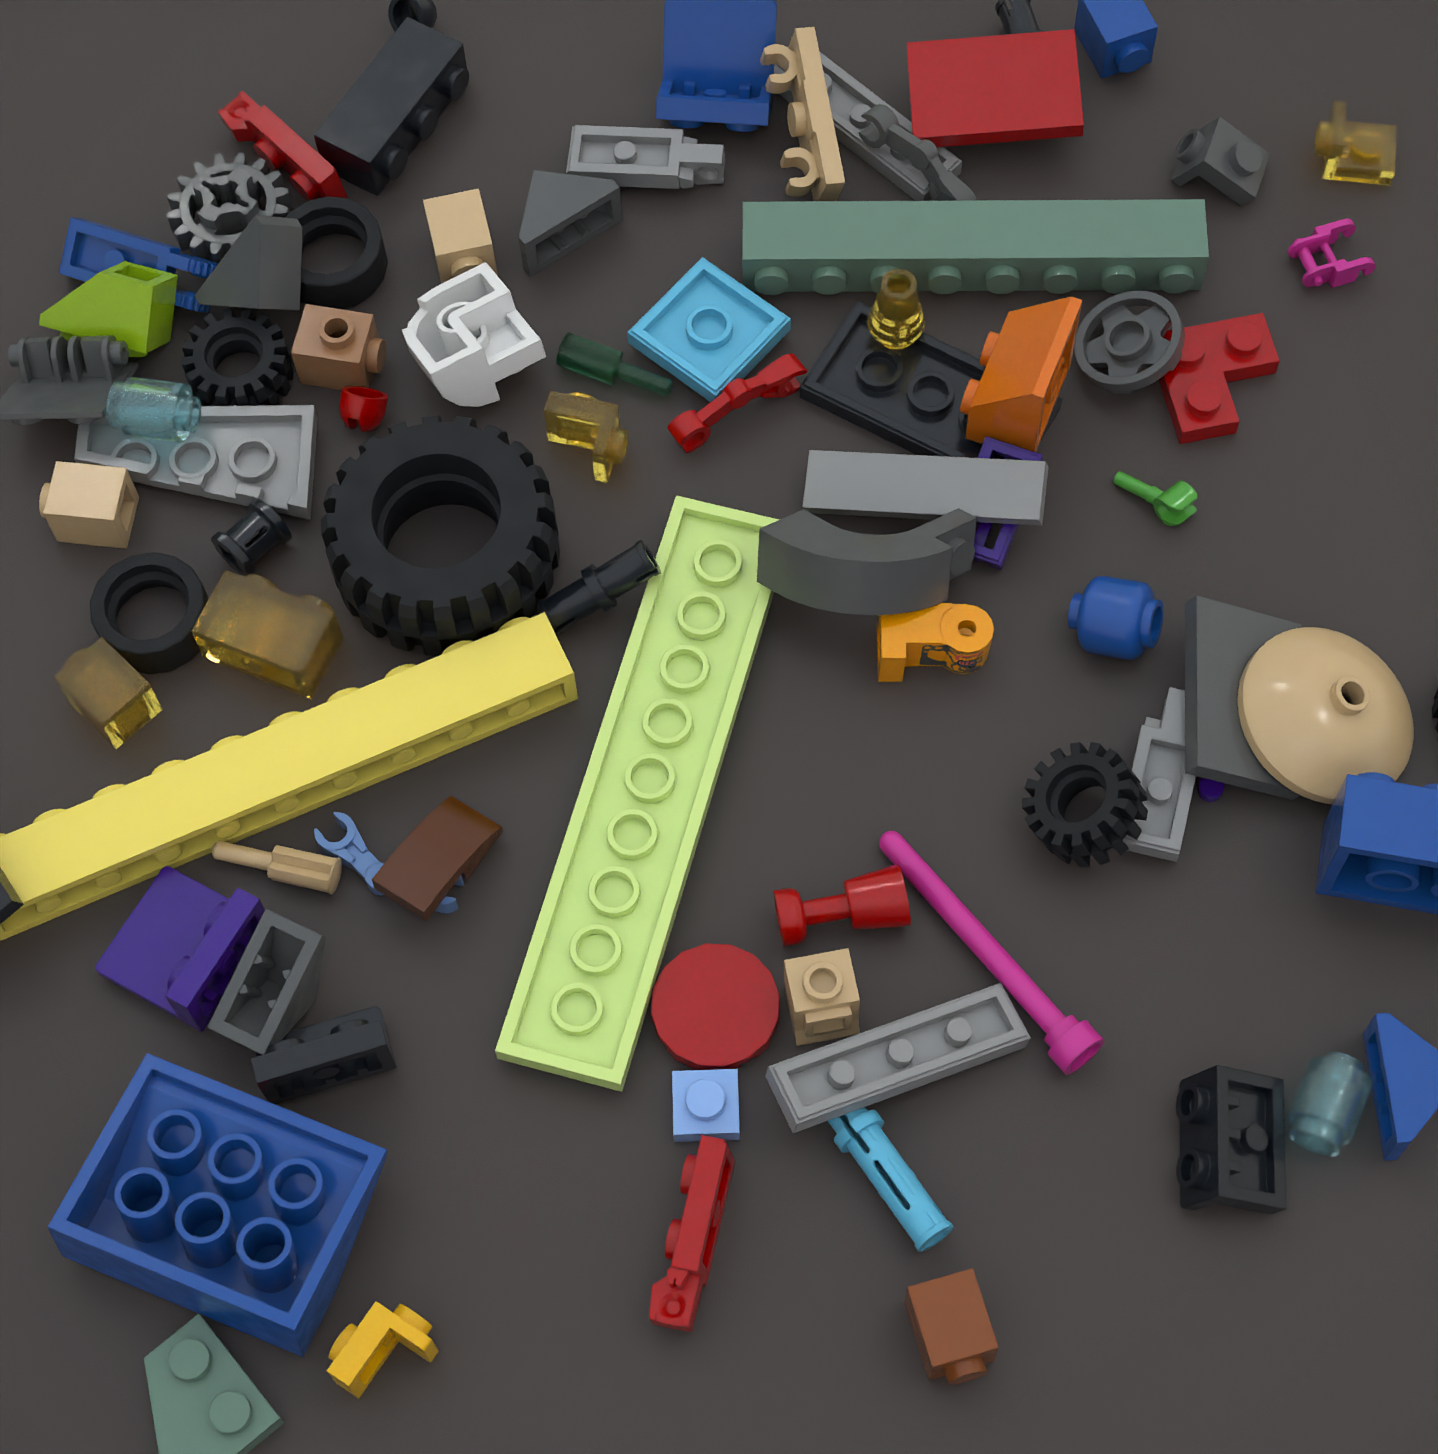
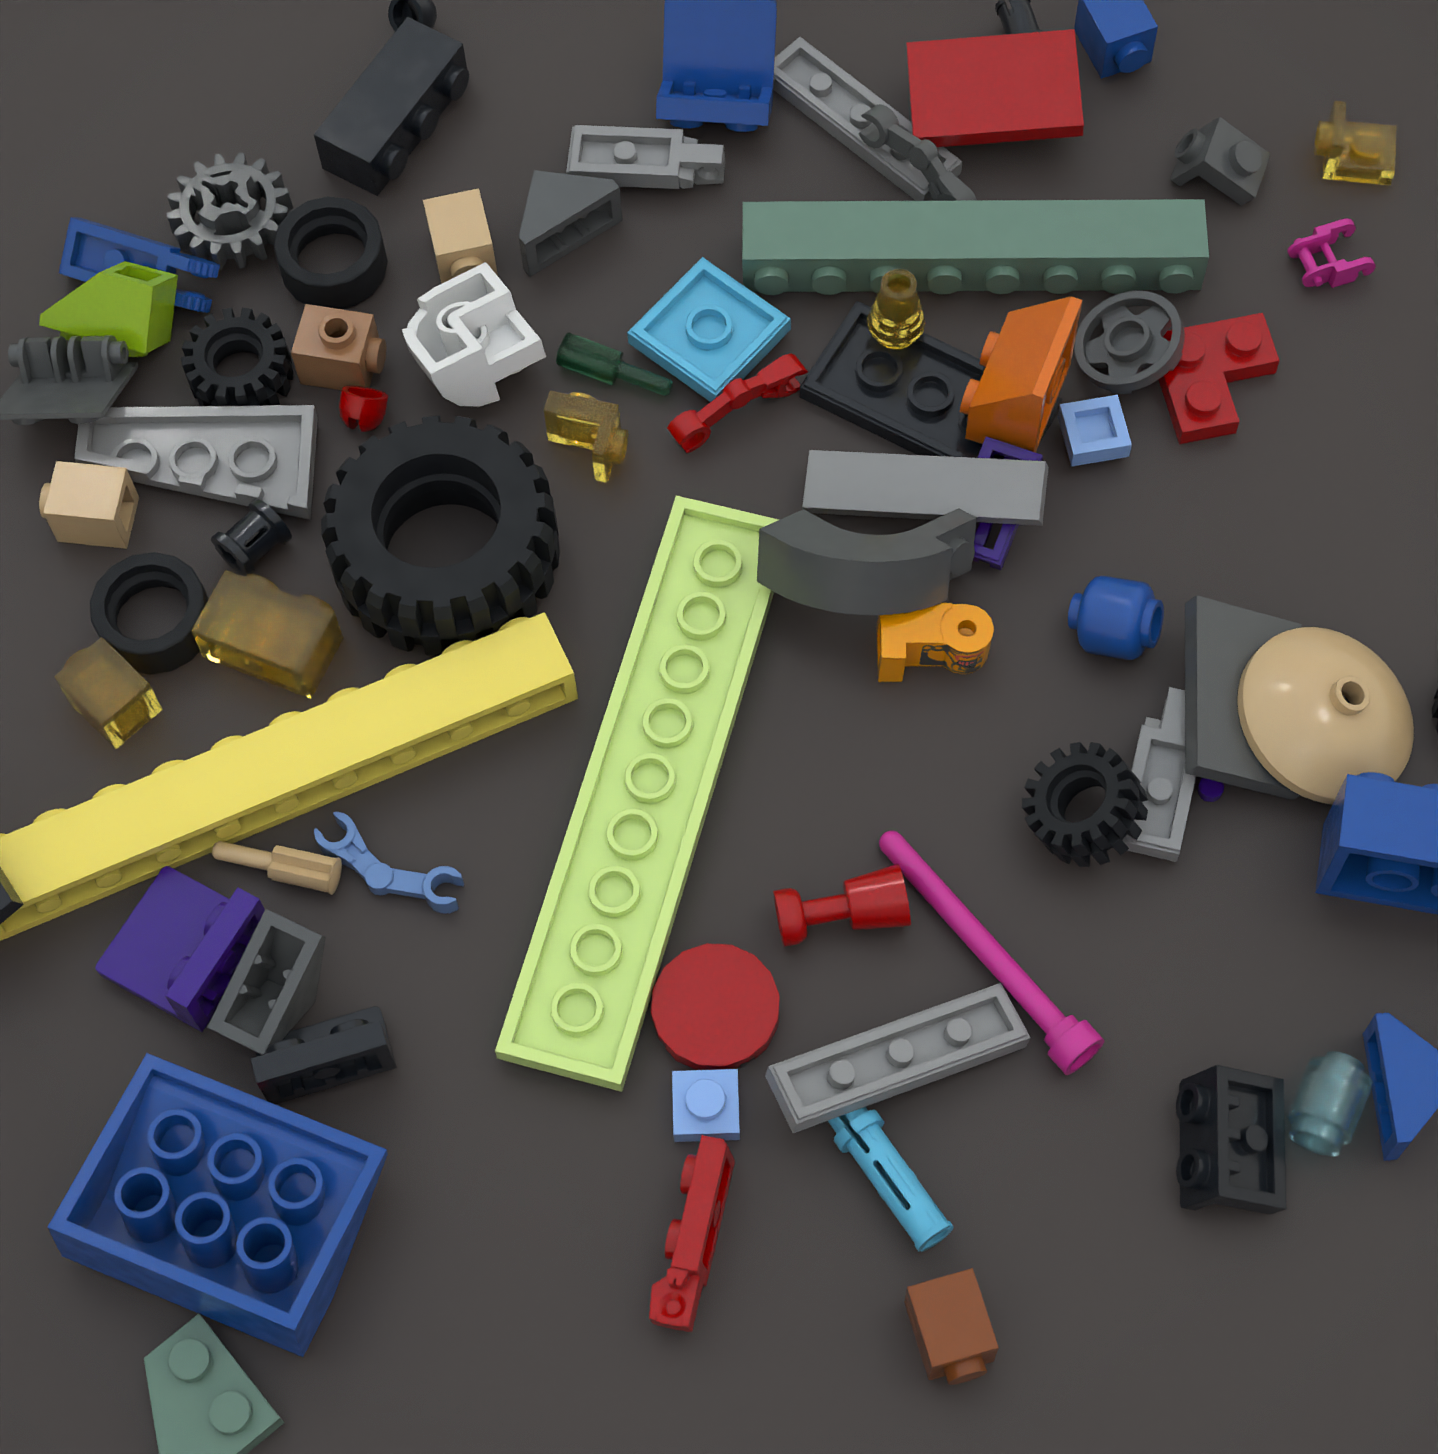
clear light blue brick [106,377,201,443] -> none
dark grey slope [194,215,303,310] -> none
red hinge [218,91,348,201] -> none
yellow bracket [326,1301,439,1399] -> none
reddish brown slope [372,795,503,921] -> none
black pin [537,540,661,636] -> none
tan plate [760,27,845,201] -> none
tan window [784,948,860,1046] -> none
bright green hand [1113,471,1197,526] -> none
none -> light blue plate [1058,395,1132,467]

